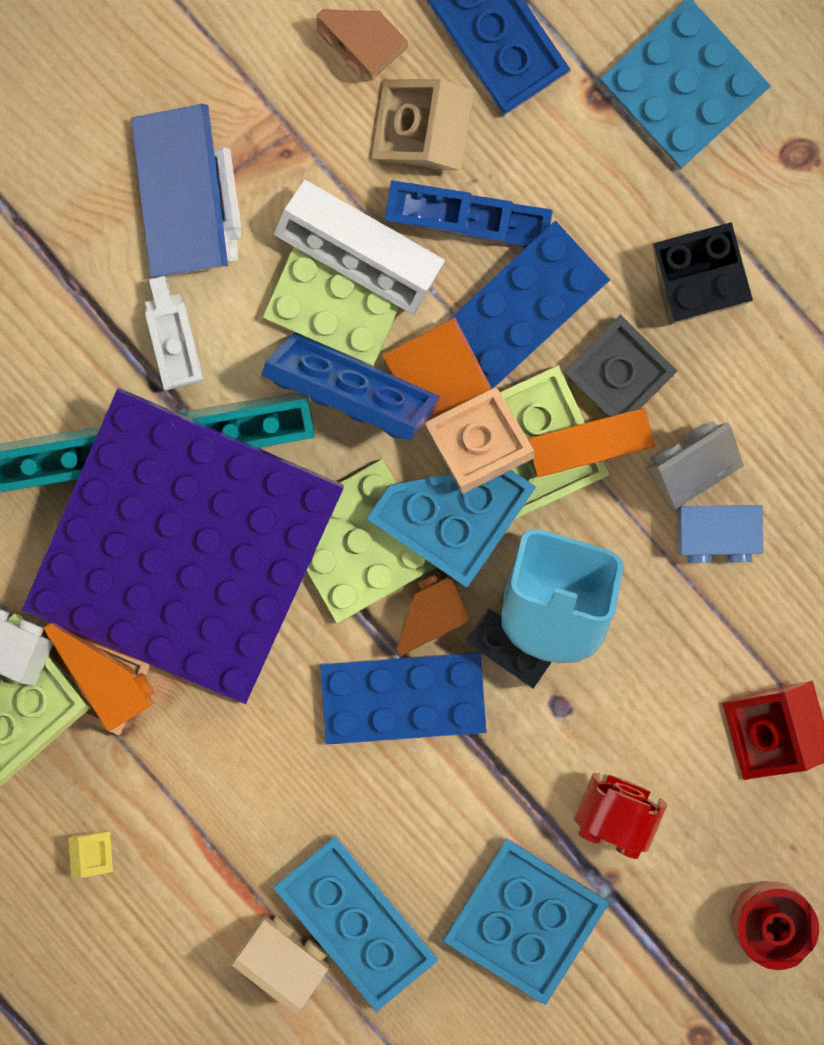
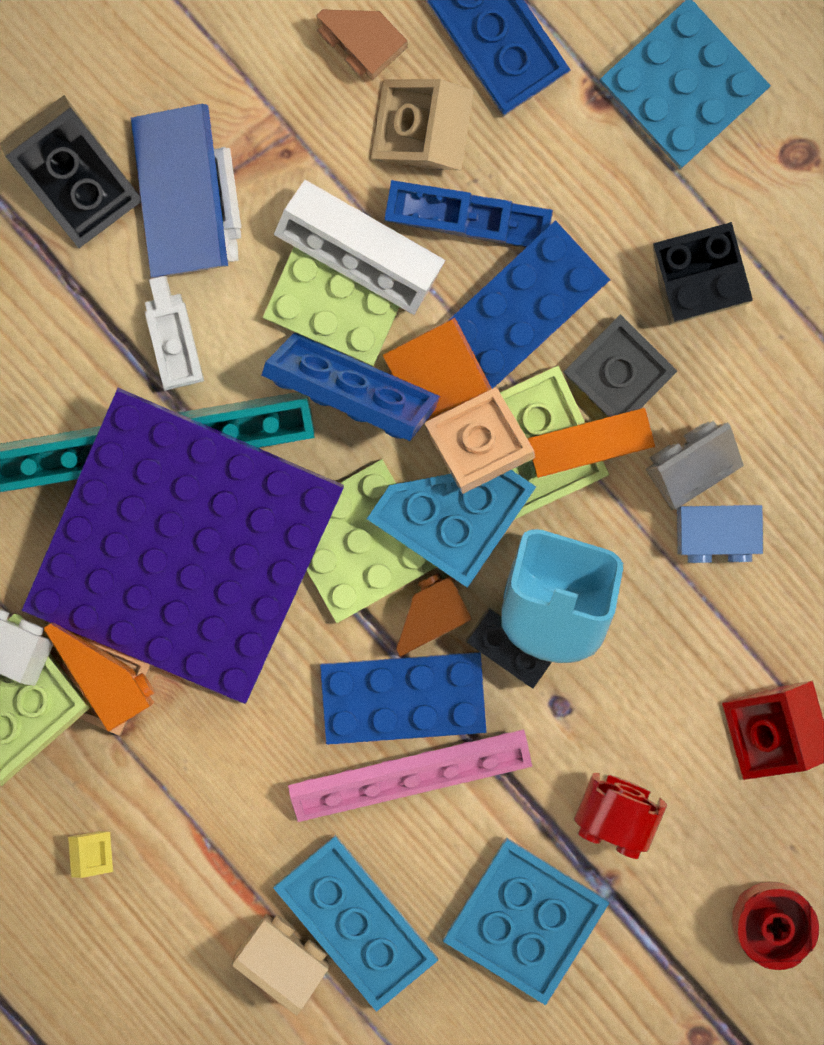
none -> black slope [0,95,141,248]
none -> bright pink plate [288,730,532,822]

